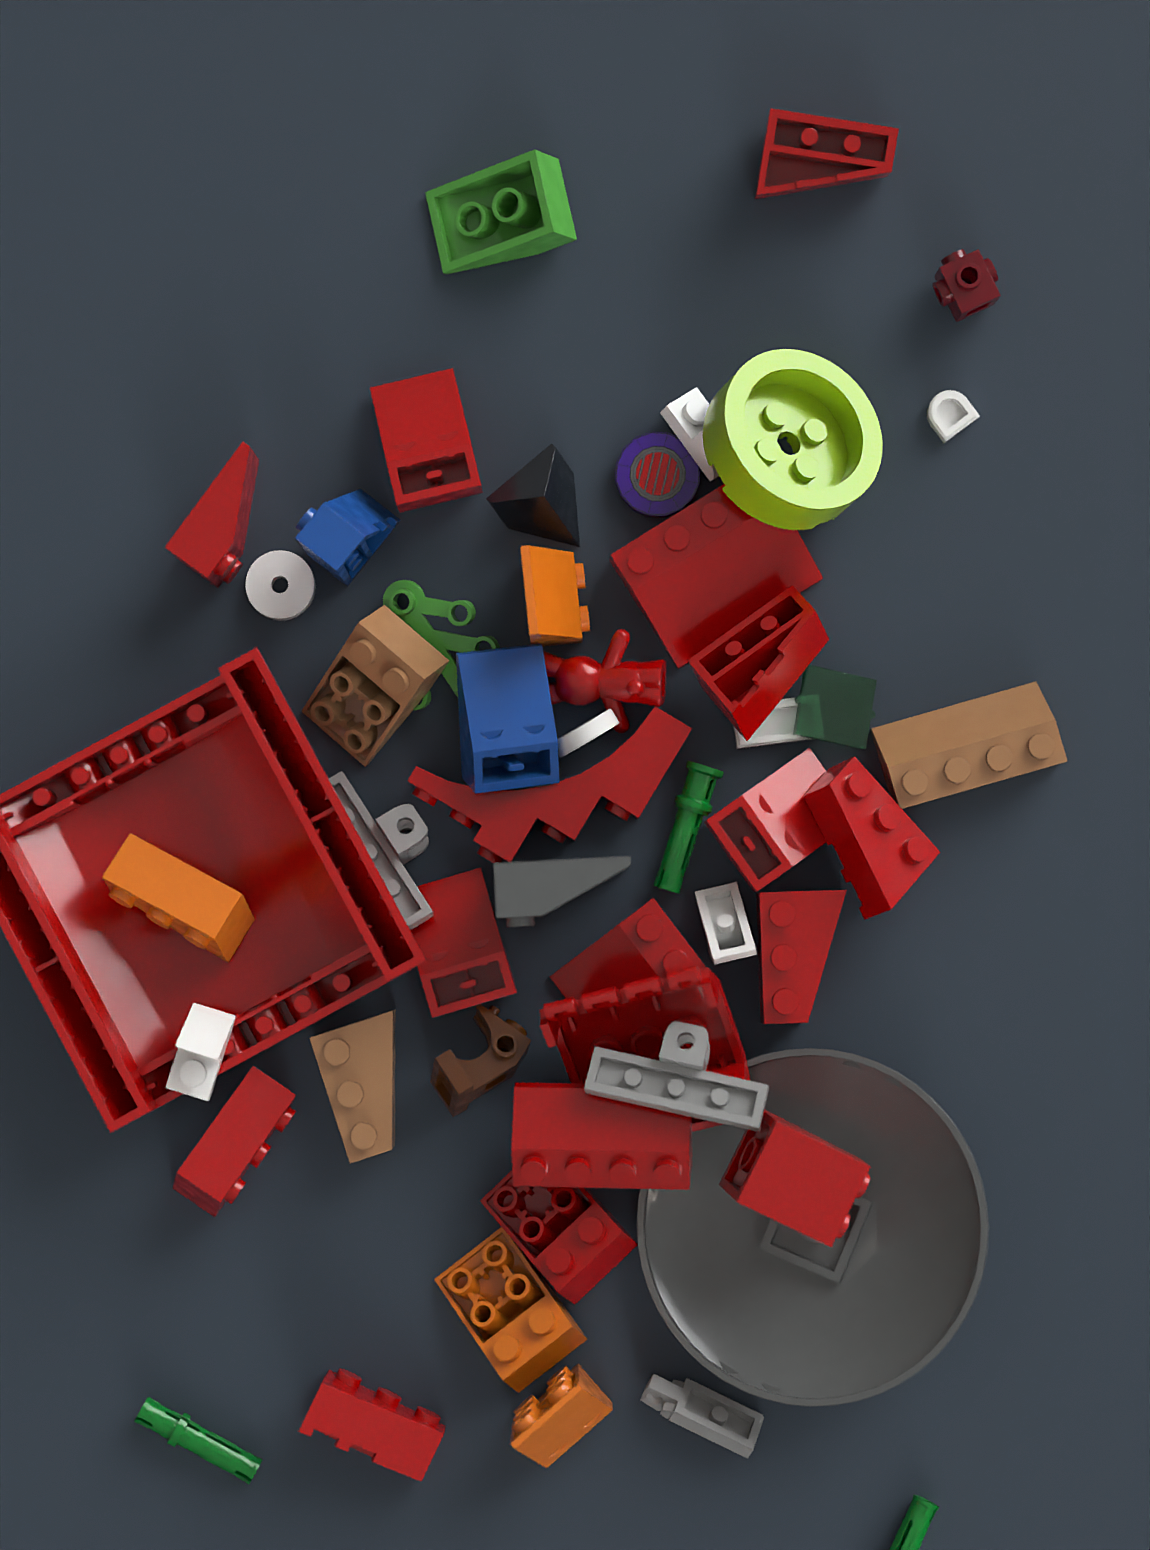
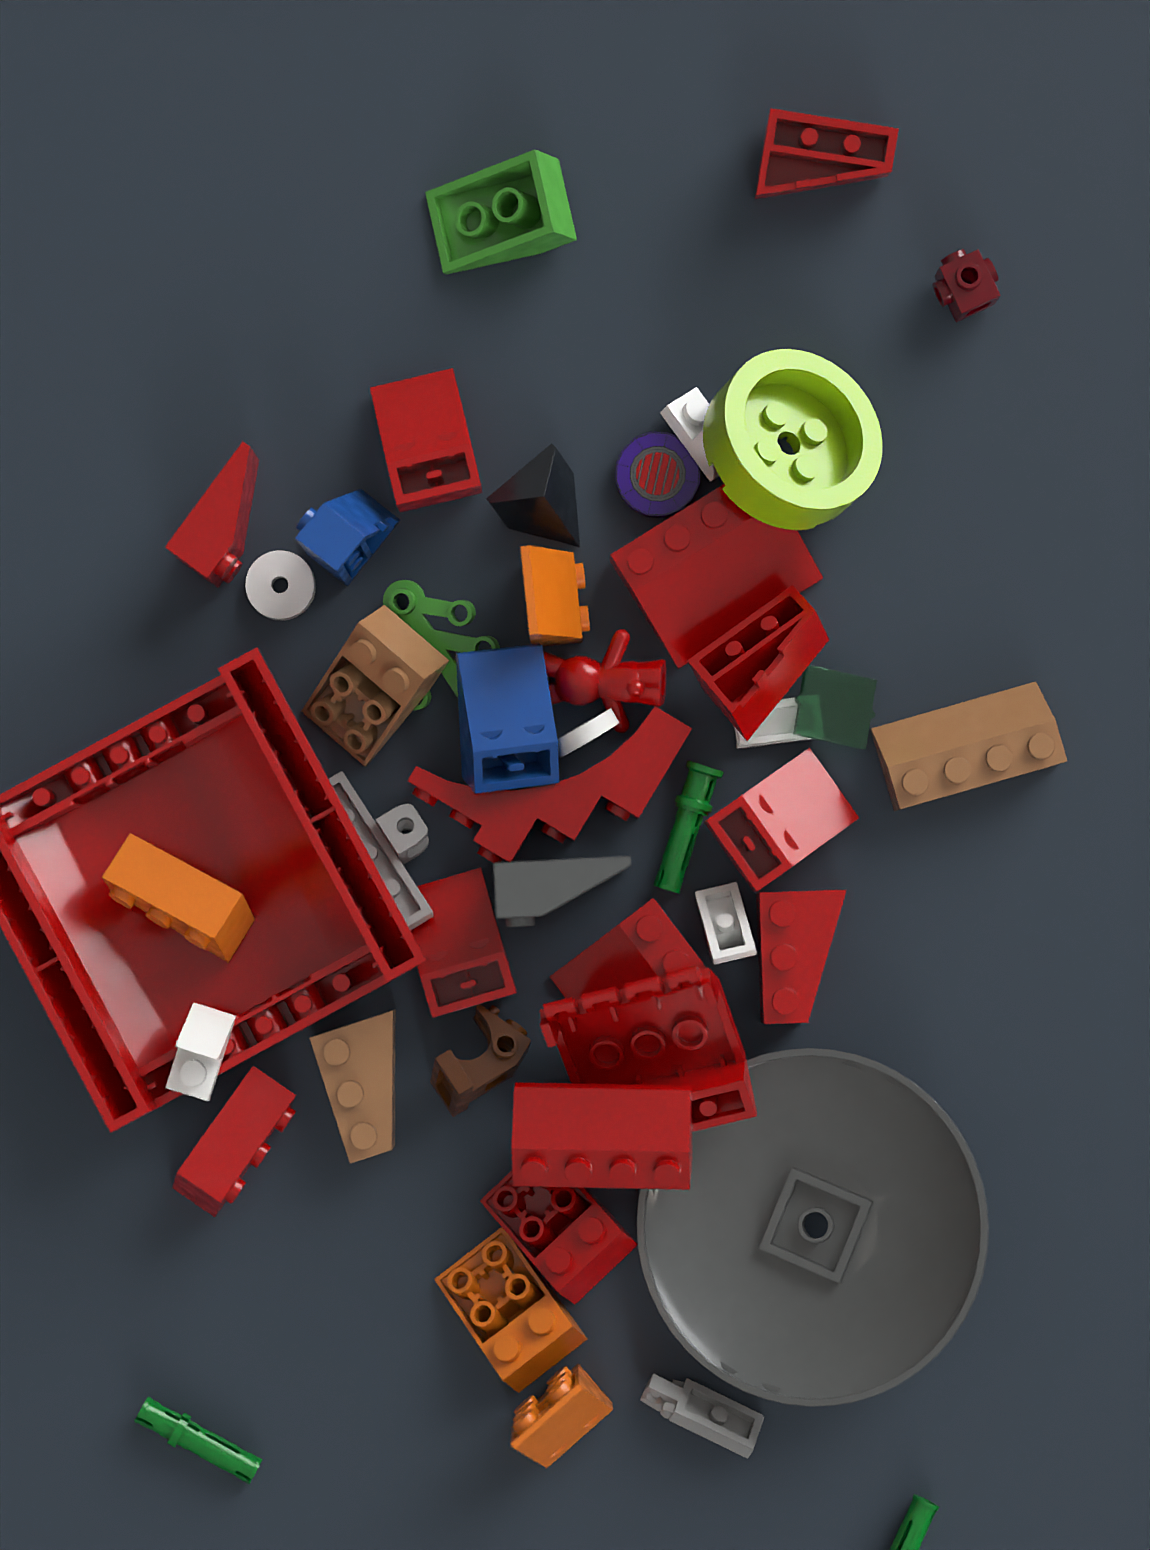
red wedge [298,1368,446,1482] -> none
light grey plate [584,1021,769,1132] -> none
red slope [719,1109,871,1247] -> none
red wedge [804,756,940,920] -> none
white tile [927,390,980,443] -> none

